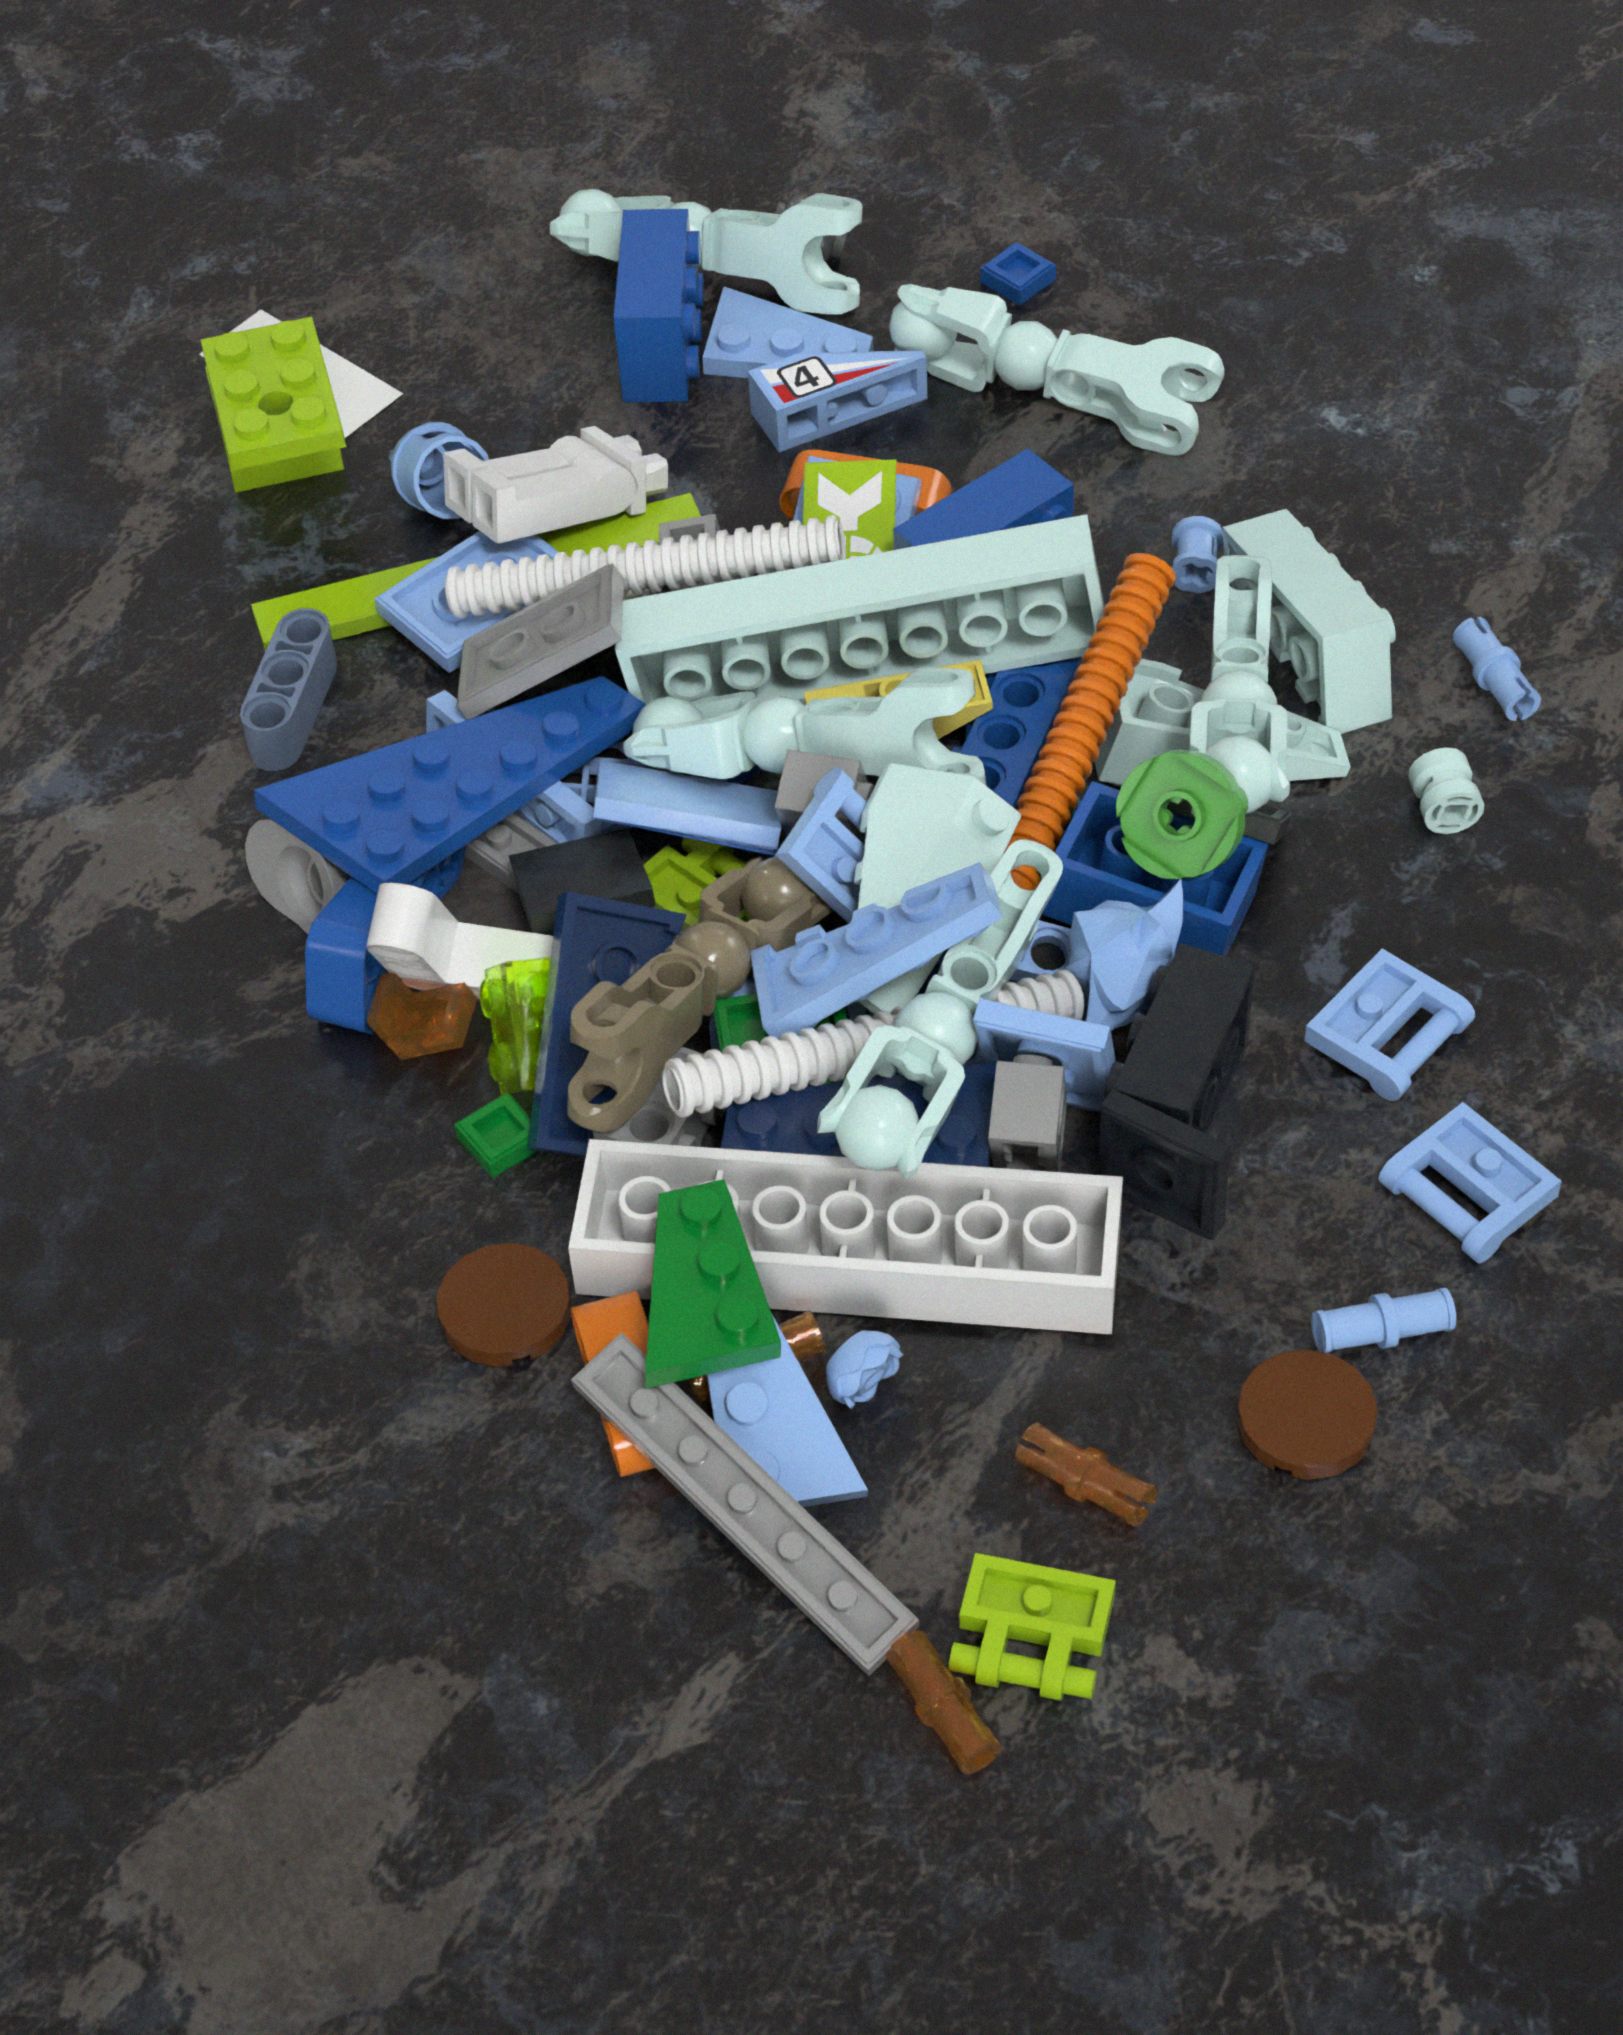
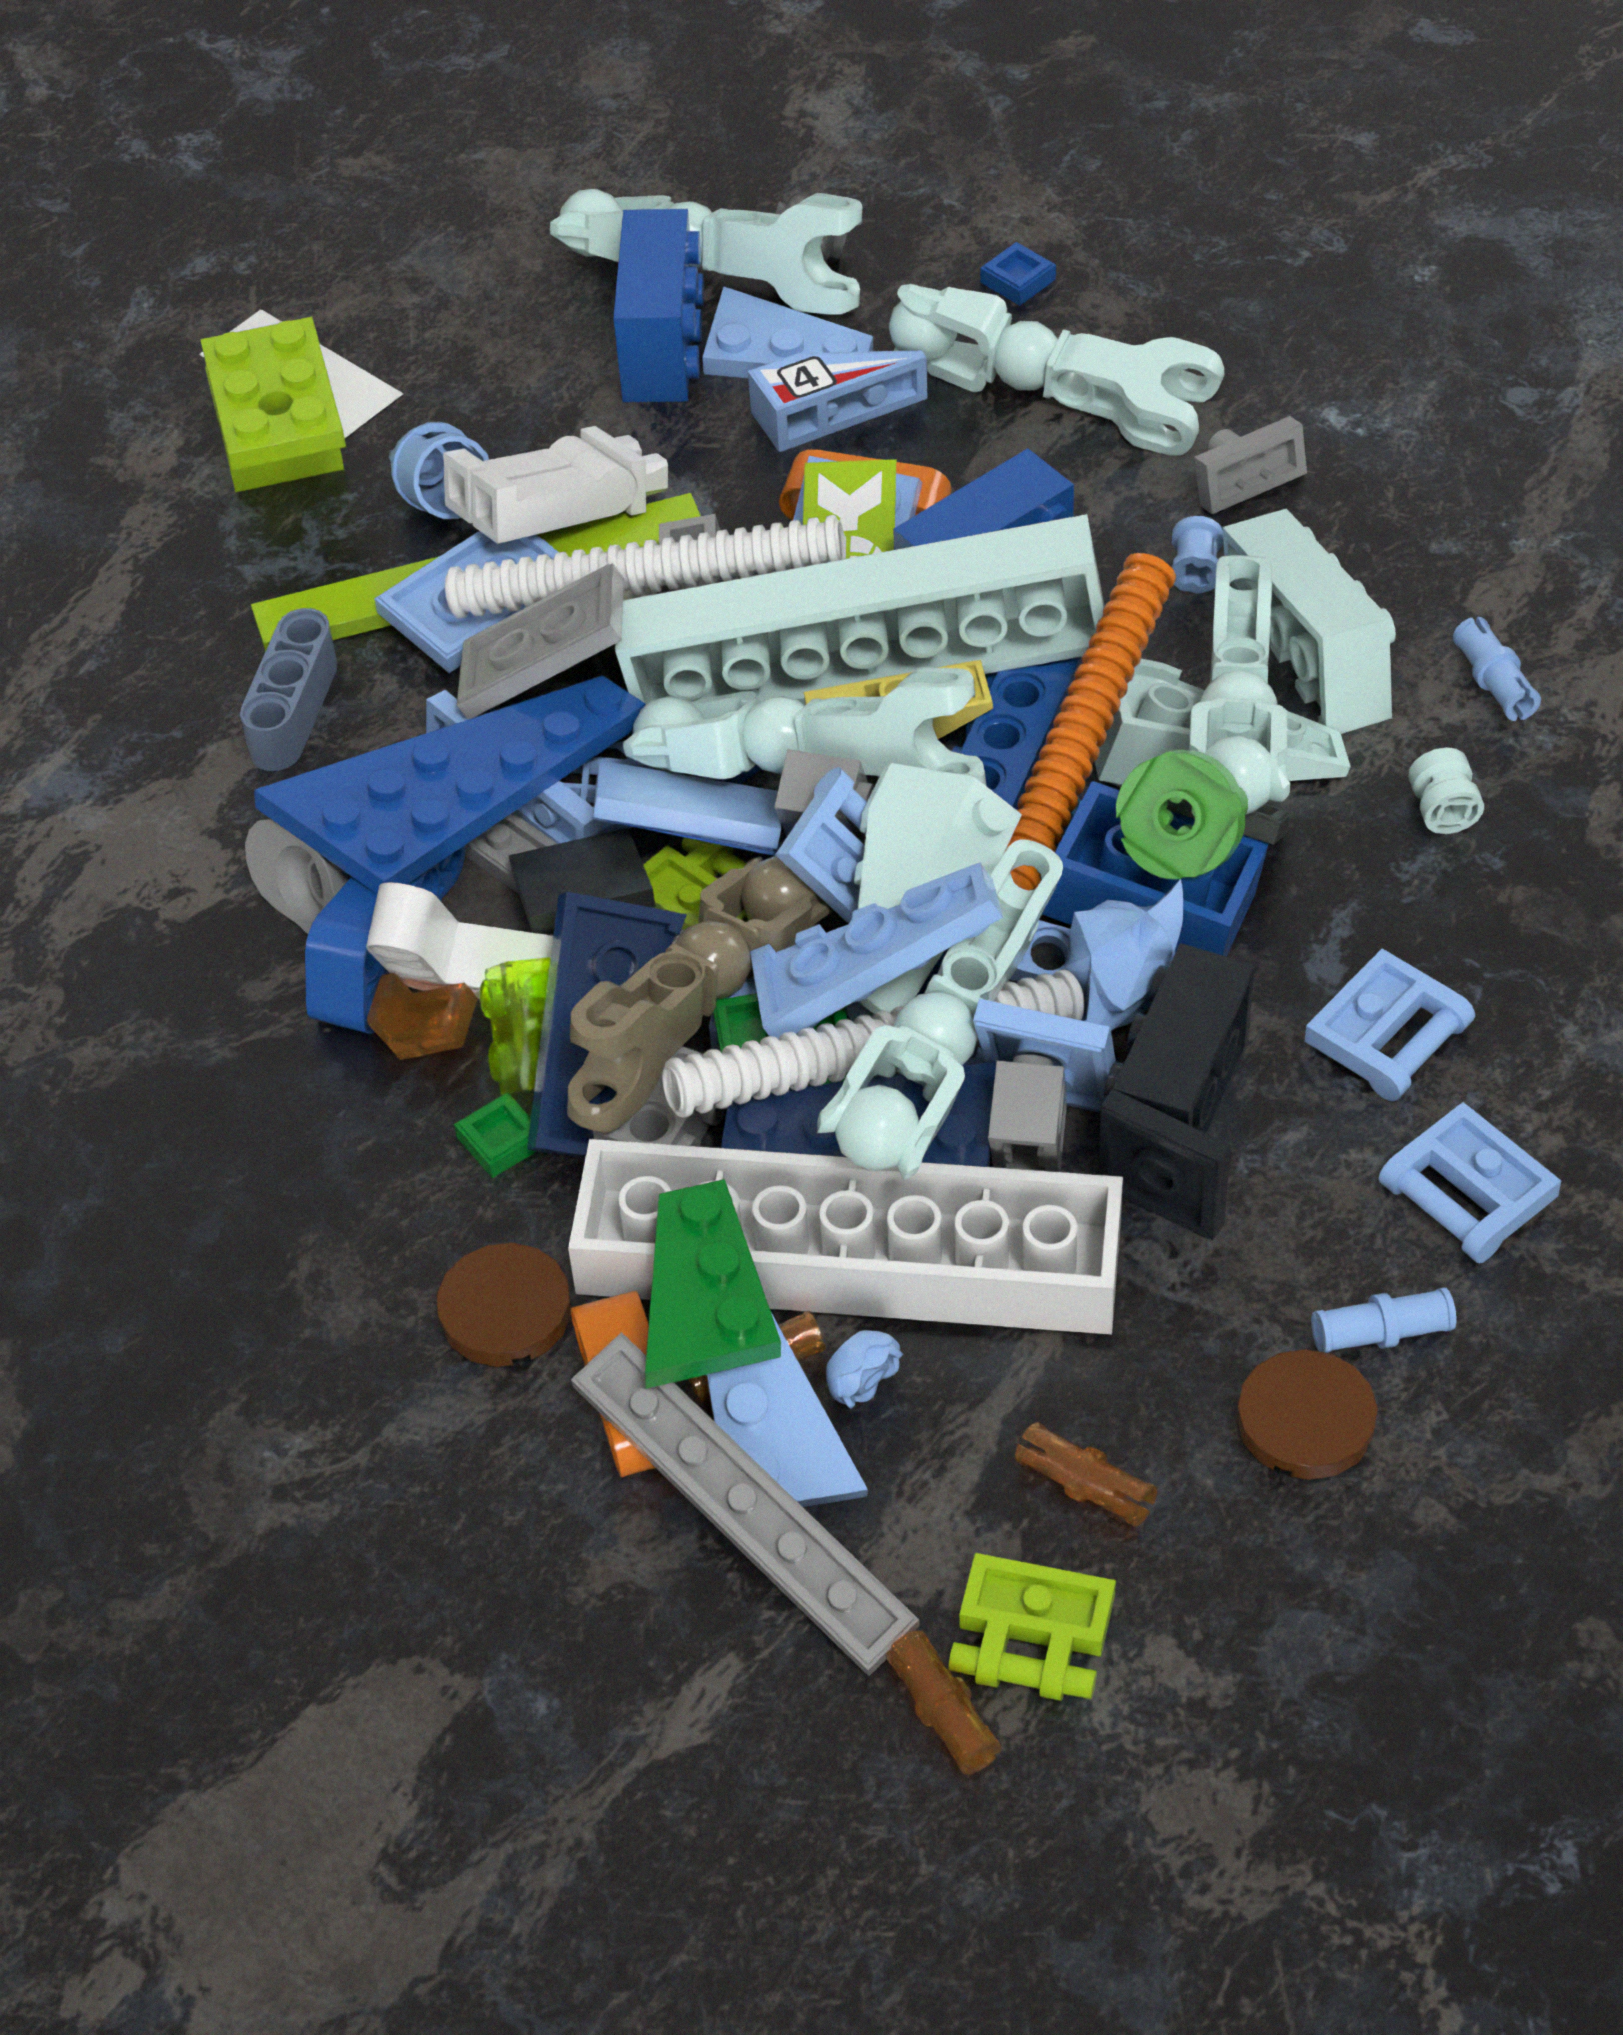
none -> light grey tile [1194,416,1307,514]

